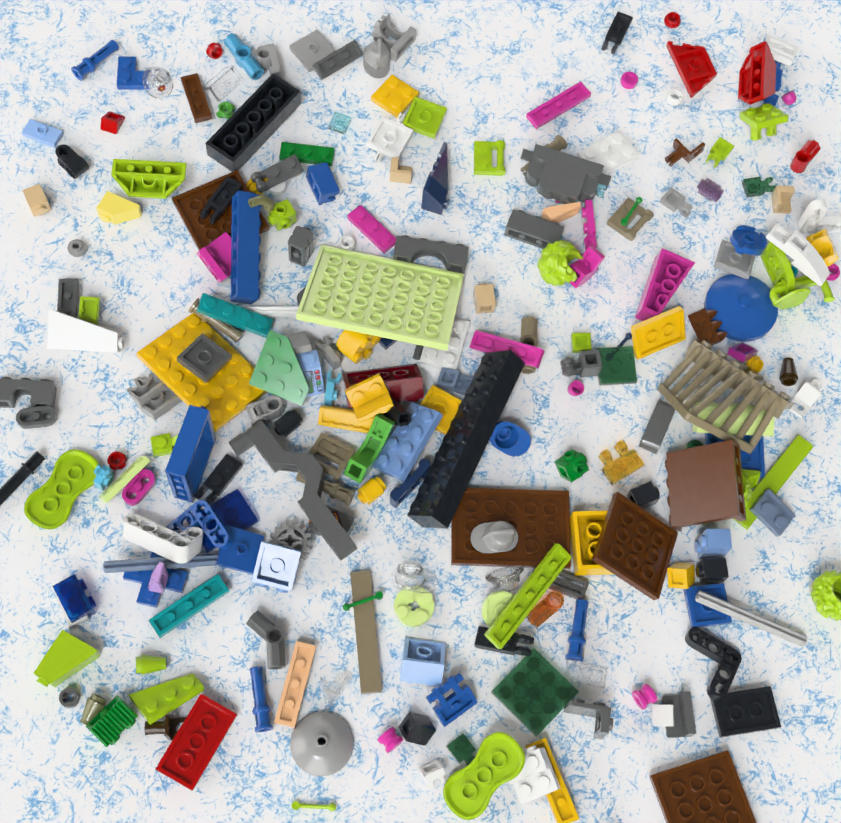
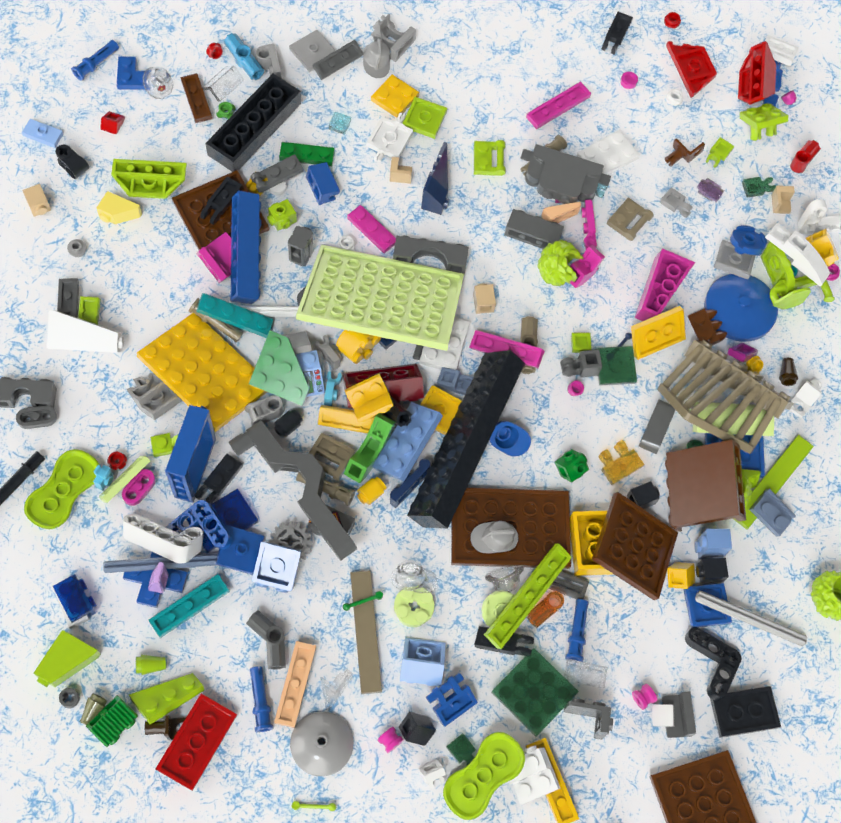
dark grey plate [177,333,232,383] -> none
olive arm [248,194,275,212] -> none
green hinge [620,197,643,226] -> none

